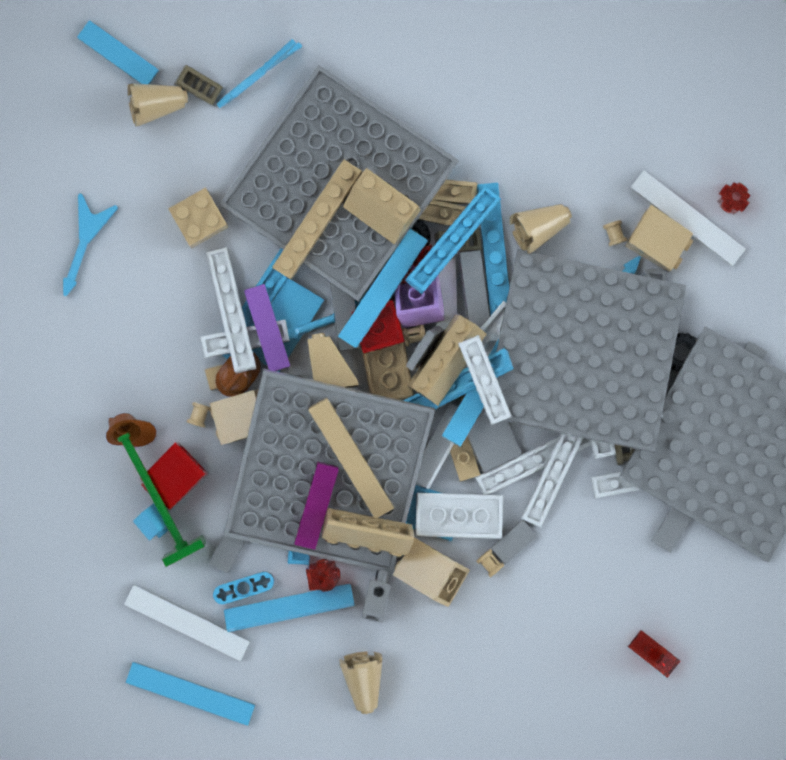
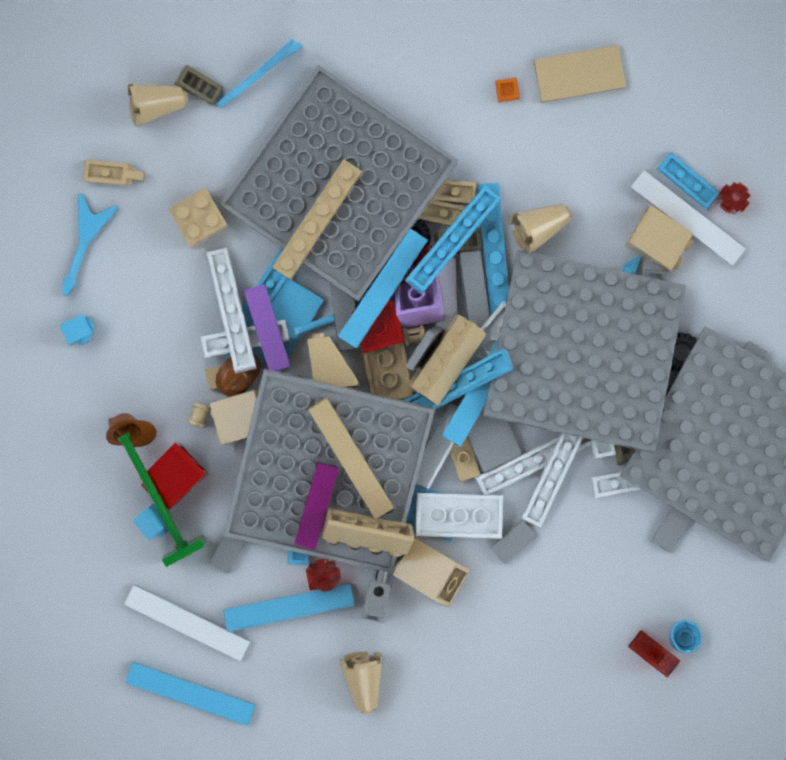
medium azure tile [77,20,159,84] -> none
medium azure beam [213,571,274,605] -> none
tan slope [343,168,421,245] -> none
white tile [458,335,512,425] -> none
tan bush [476,549,504,578] -> none
tan bush [603,220,628,247] -> none
none -> medium azure brick [60,314,96,346]
none -> tan hinge [83,160,145,186]
none -> orange tile [495,78,520,103]
none -> tan tile [534,45,626,103]
none -> medium azure tile [657,152,720,210]
none -> medium azure hair [669,619,702,654]

